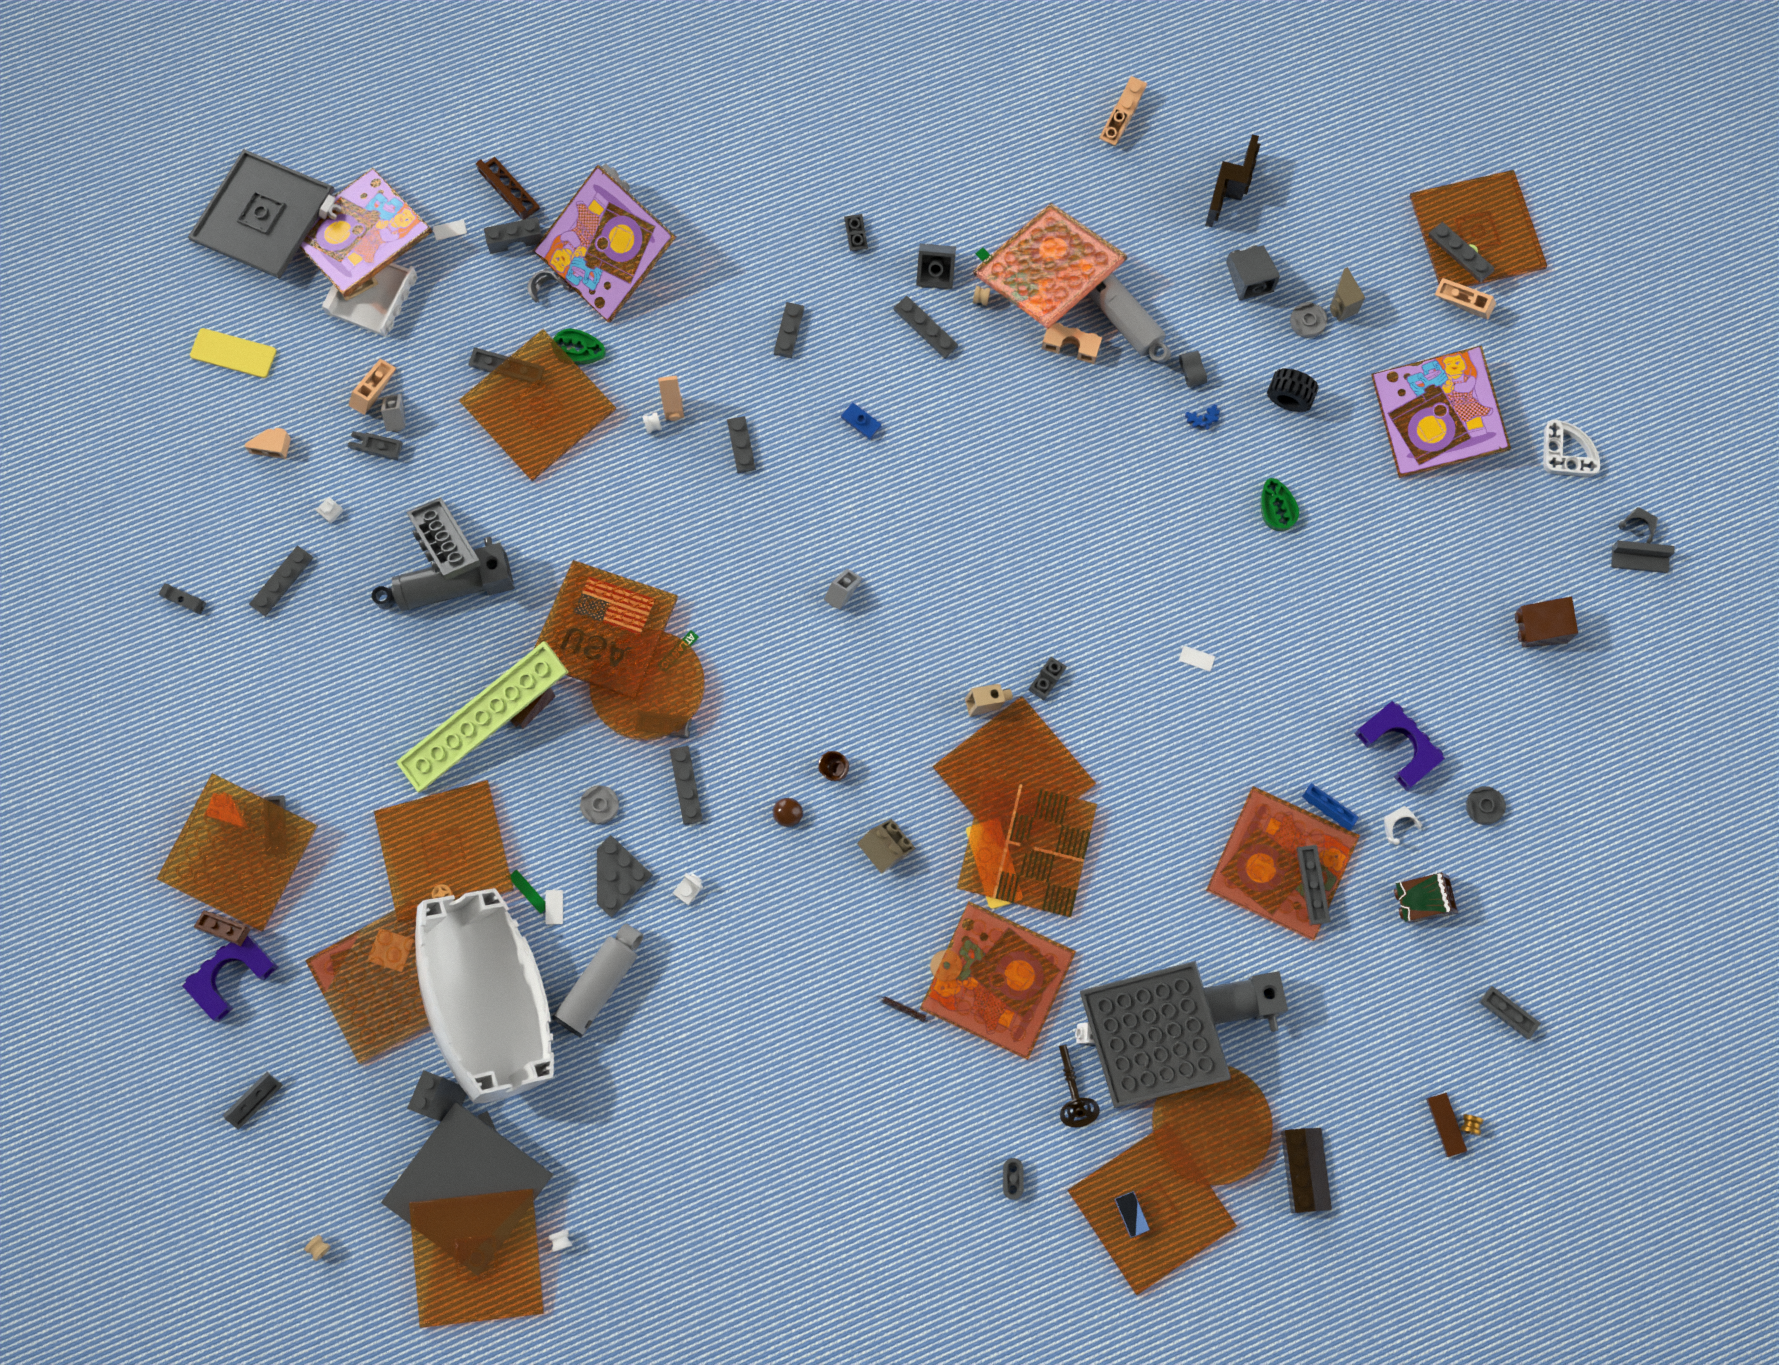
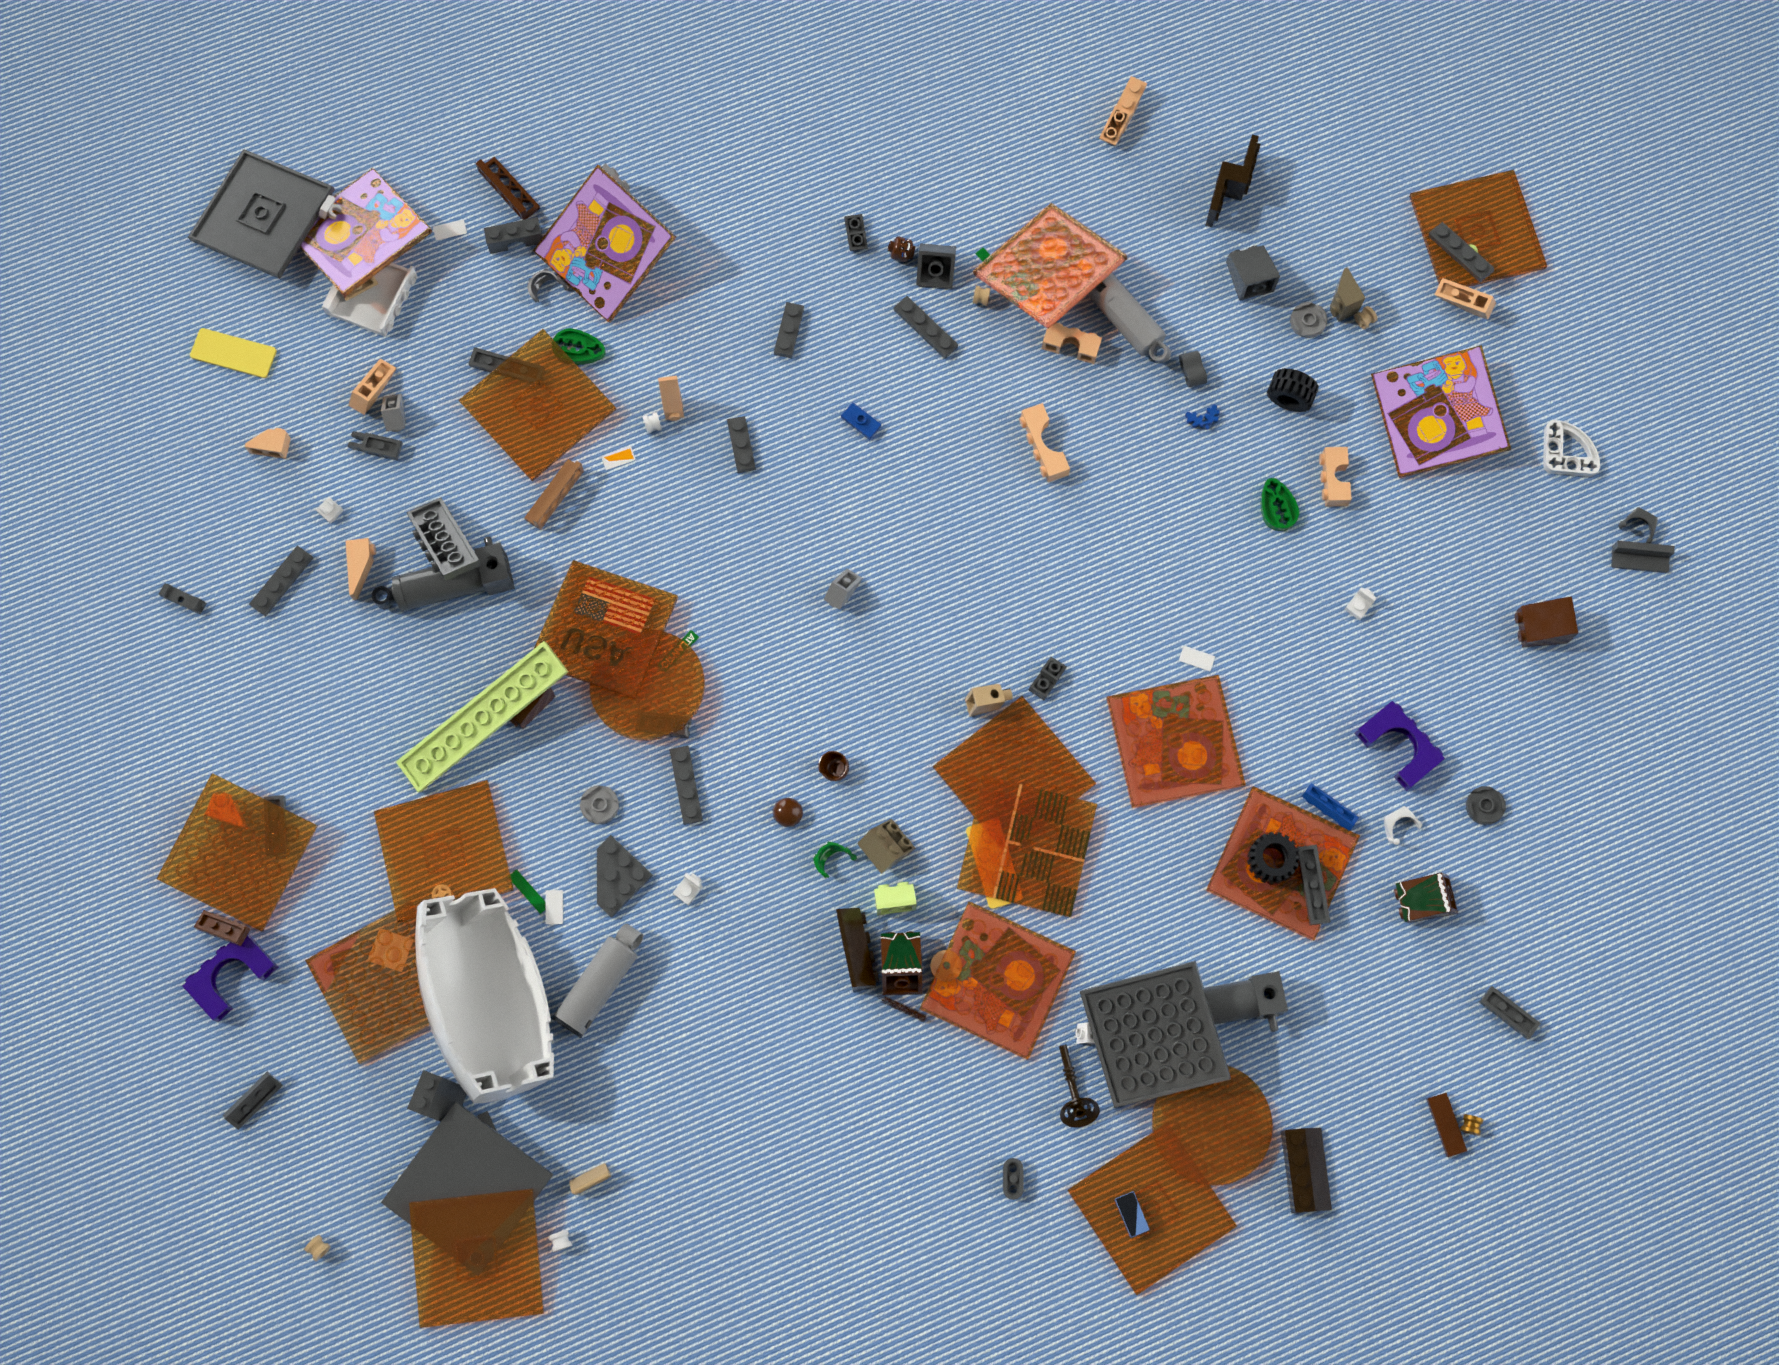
none -> light nougat slope [346,538,376,600]
none -> medium nougat fence [524,459,584,530]
none -> tan slope [569,1163,612,1195]
none -> sticker [601,446,636,470]
none -> green helmet [813,841,857,879]
none -> dark brown slope [836,908,879,992]
none -> yellowish green slope [874,882,917,915]
none -> slope [881,931,922,995]
none -> reddish brown head [887,236,916,263]
none -> light nougat arch [1019,403,1070,482]
none -> clear orange tile [1106,675,1246,808]
none -> black tyre [1247,832,1300,884]
none -> light nougat arch [1319,447,1352,507]
none -> white bracket [1345,587,1377,620]
none -> tan wheel [1354,306,1378,329]

